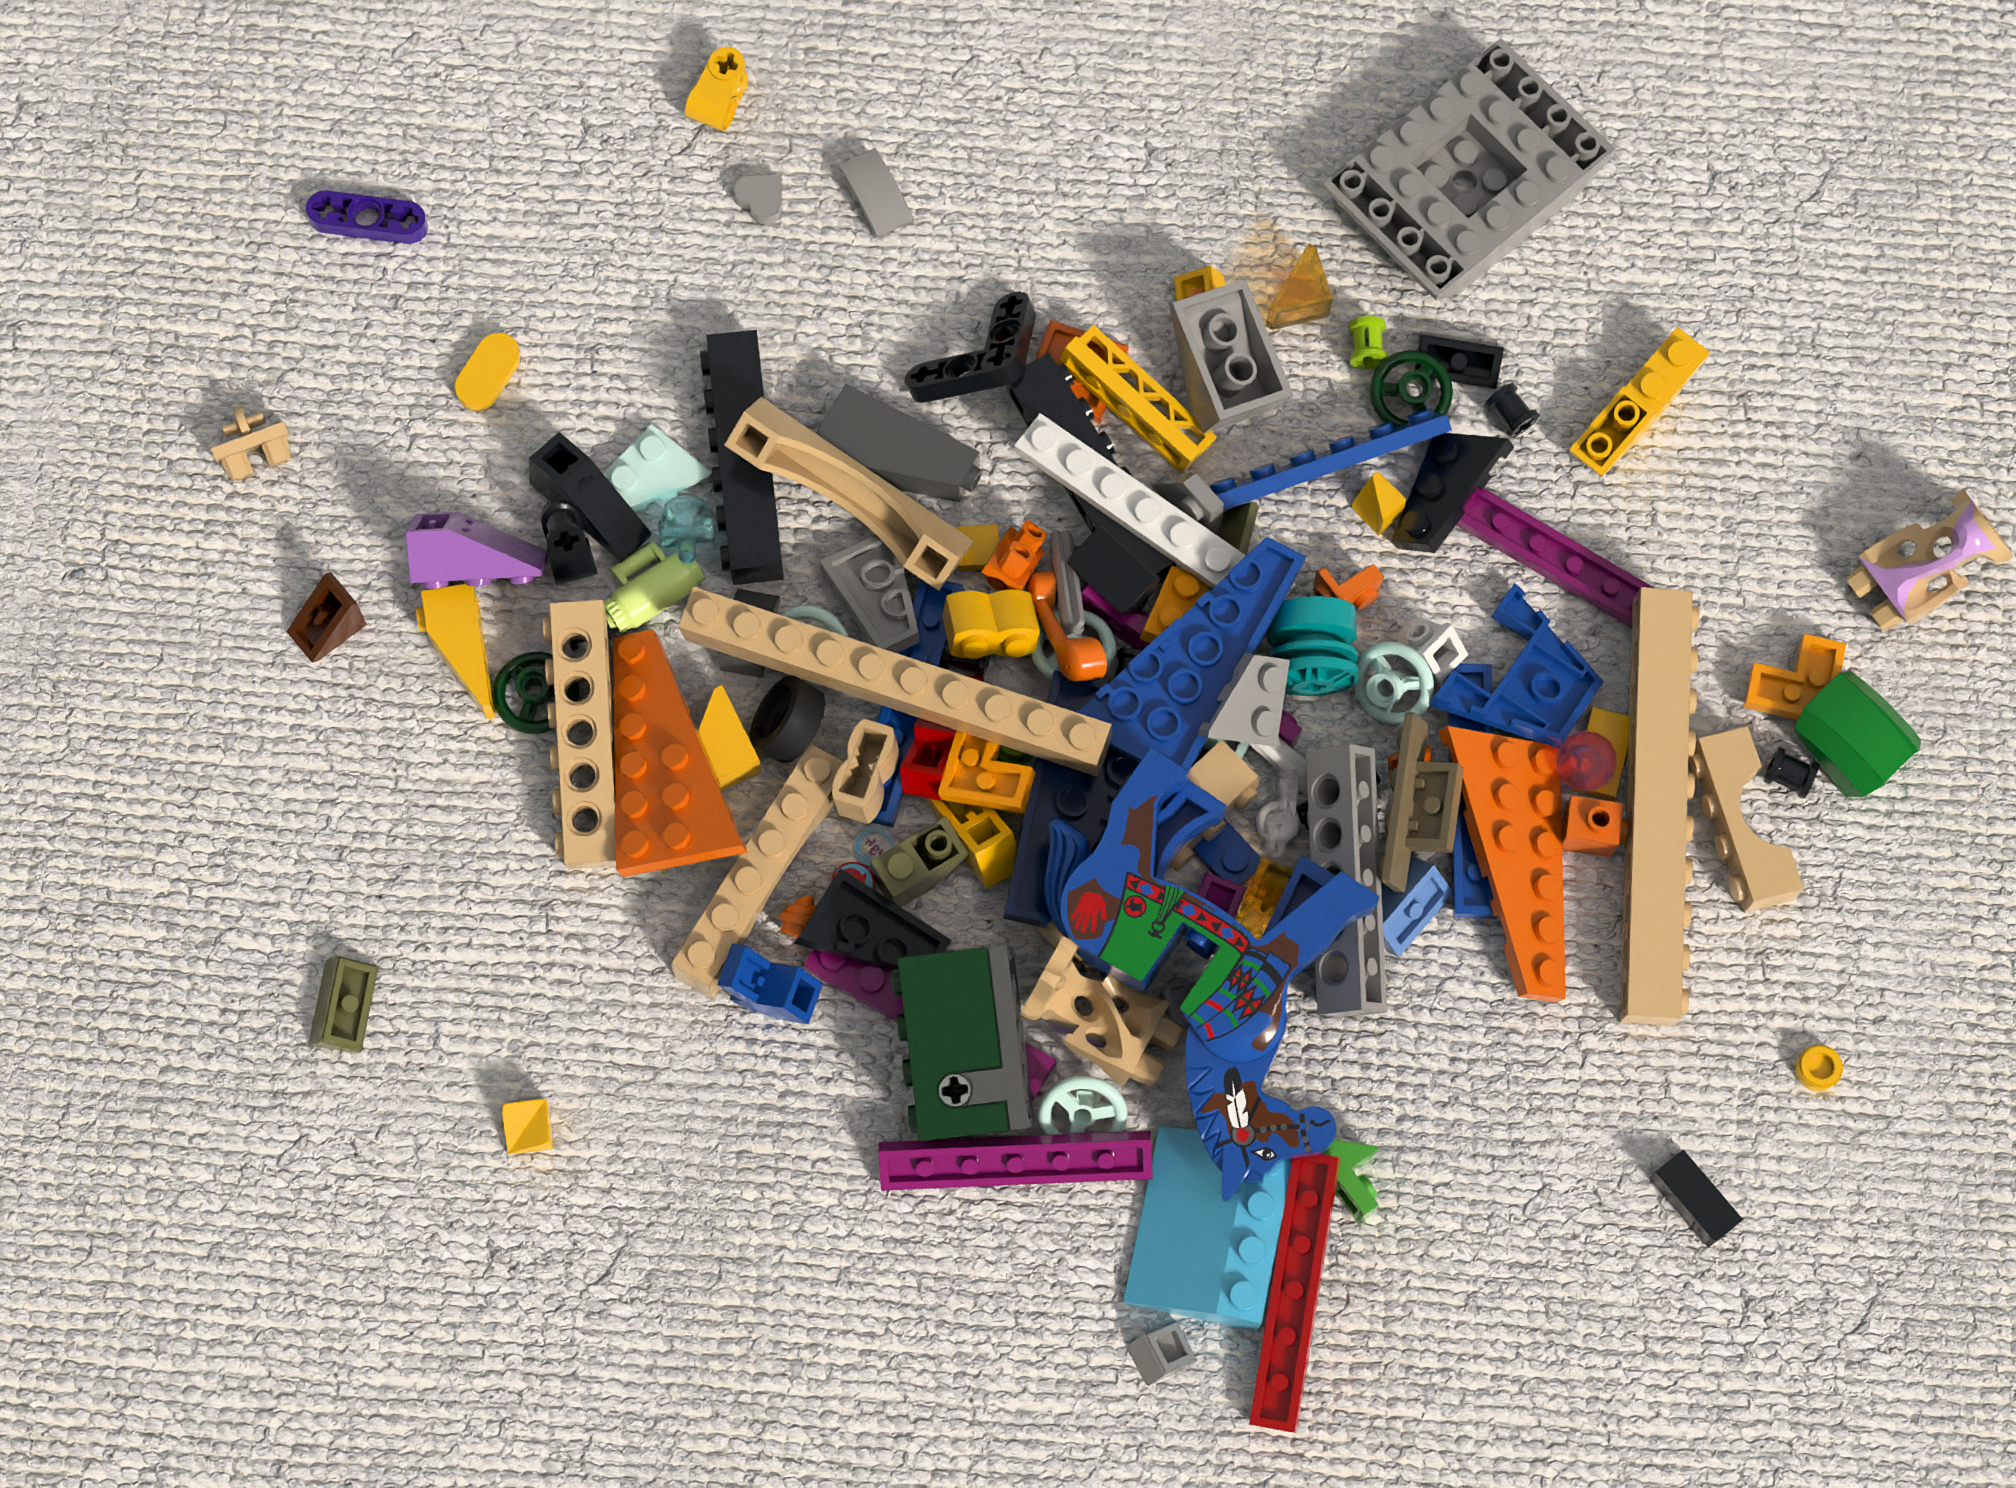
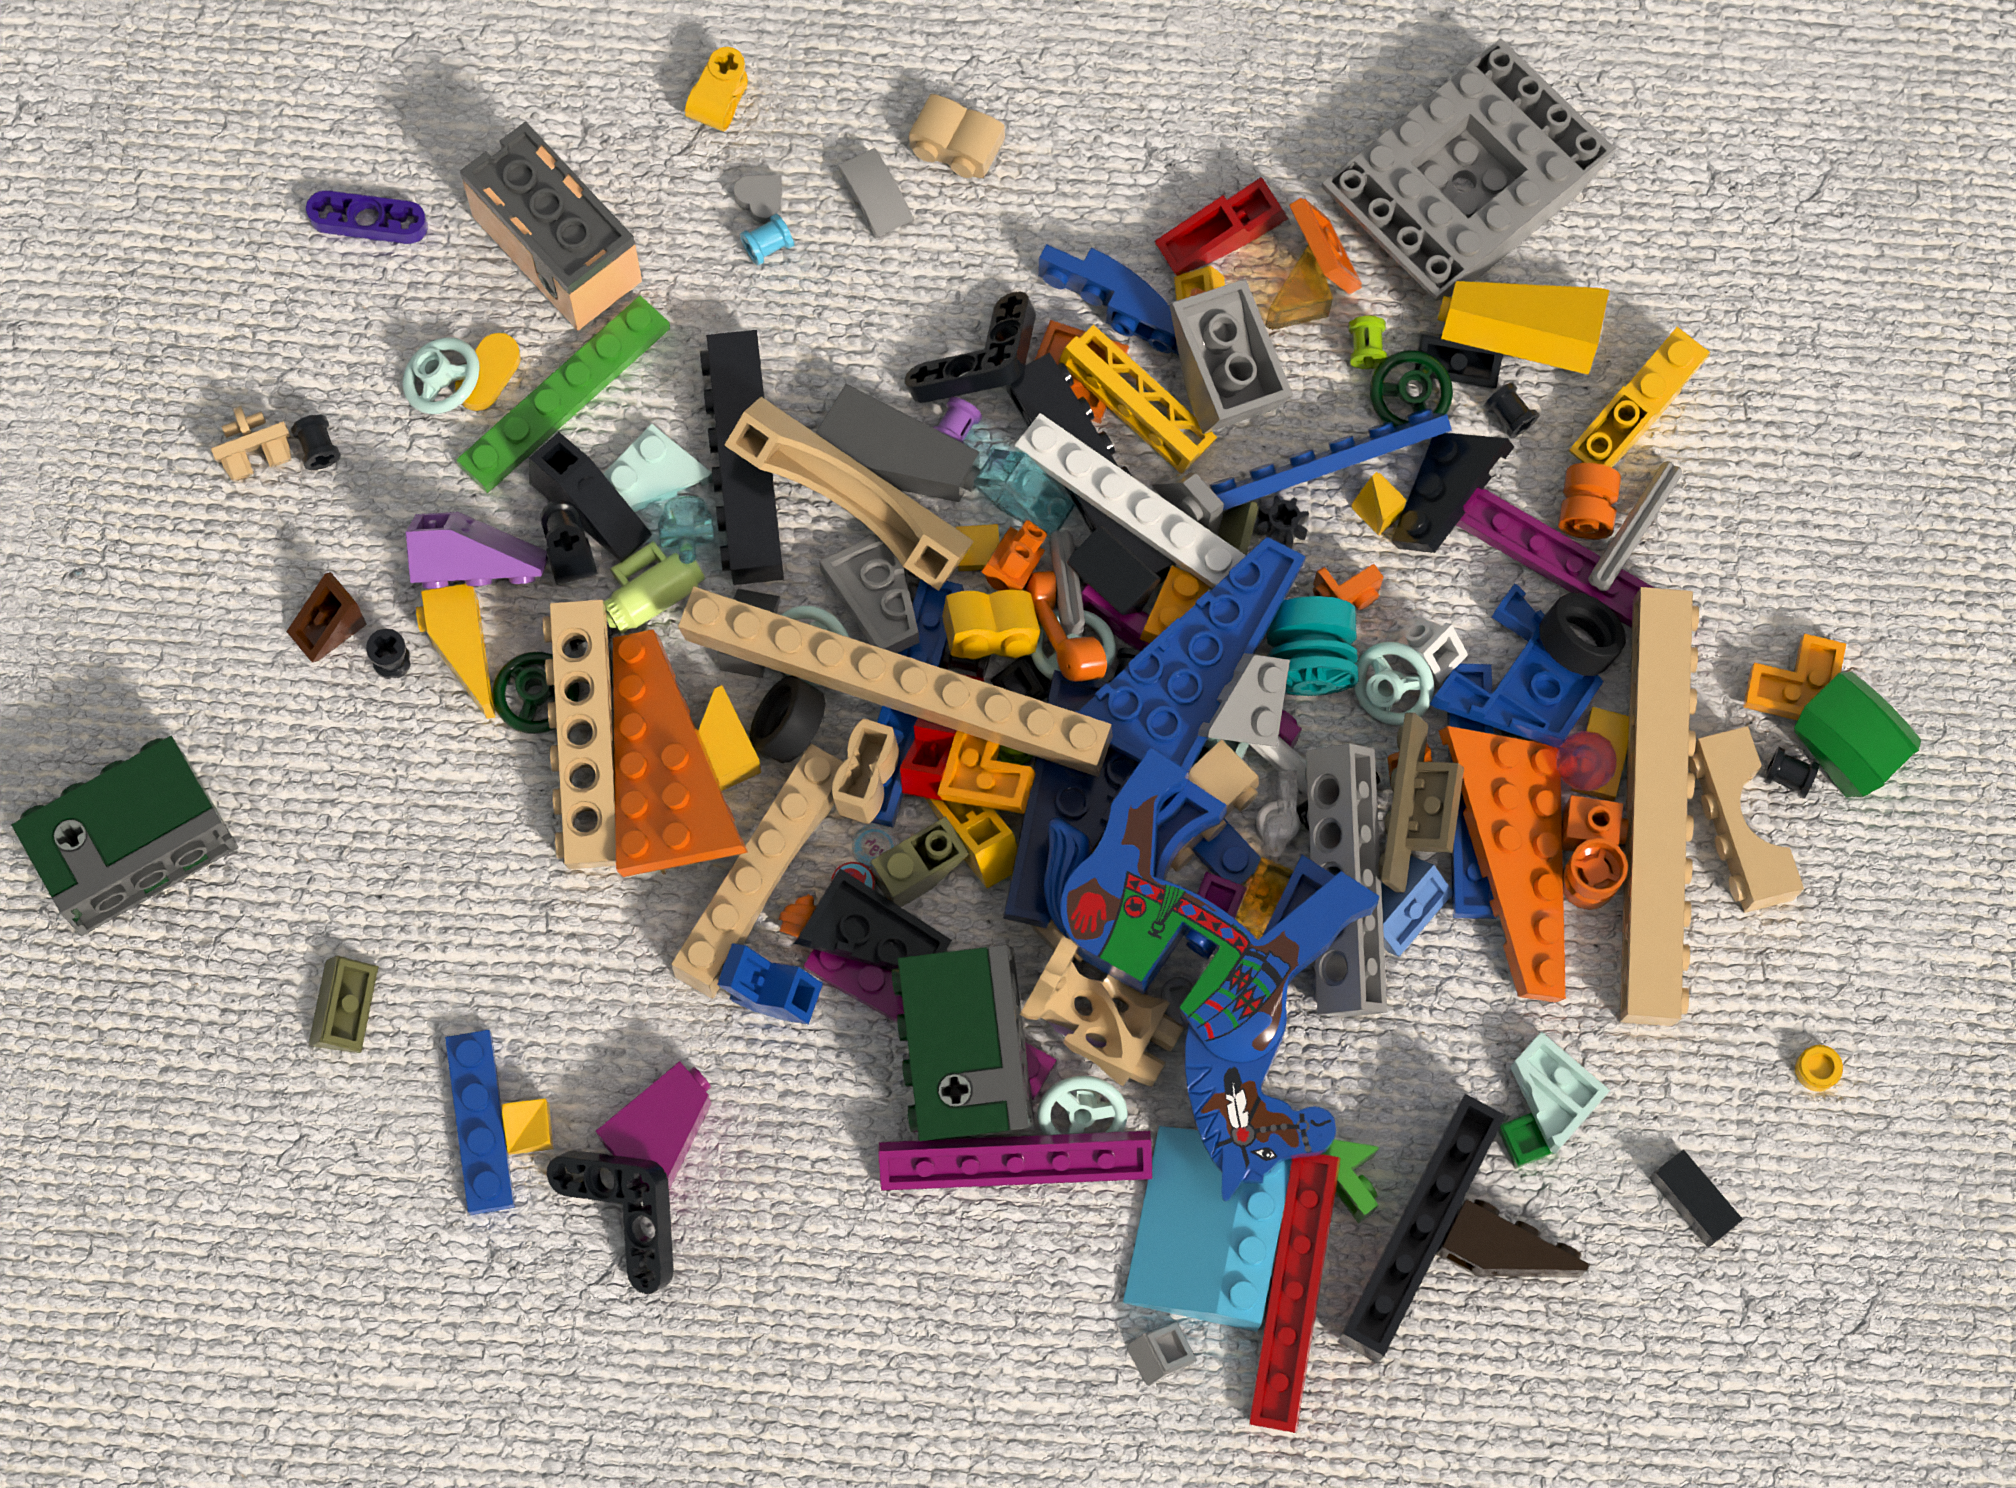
tan hips [1846,489,2014,631] -> none
none -> piece [11,735,239,936]
none -> black bush [291,414,341,470]
none -> black bush [366,628,411,679]
none -> light aqua piece [403,337,480,414]
none -> blue plate [445,1030,515,1216]
none -> bright green plate [456,295,670,494]
none -> dark grey piece [460,121,642,331]
none -> black beam [547,1150,674,1294]
none -> magenta slope [595,1061,711,1190]
none -> medium azure bush [740,213,794,266]
none -> tan brick [909,94,1005,179]
none -> medium lavender bush [933,397,982,444]
none -> clear light blue slope [974,449,1075,539]
none -> black slope [990,655,1051,701]
none -> blue slope [1038,244,1179,355]
none -> red slope [1154,176,1289,276]
none -> black gear [1256,496,1309,549]
none -> orange tile [1289,197,1362,295]
none -> black brick [1337,1094,1506,1364]
none -> dark brown slope [1436,1199,1590,1278]
none -> yellow slope [1437,281,1609,375]
none -> green tile [1498,1112,1558,1169]
none -> light aqua wing [1510,1031,1610,1154]
none -> black tyre [1539,593,1626,676]
none -> orange wheel [1558,463,1621,540]
none -> orange wheel [1563,838,1628,910]
none -> light grey axle [1589,461,1682,591]

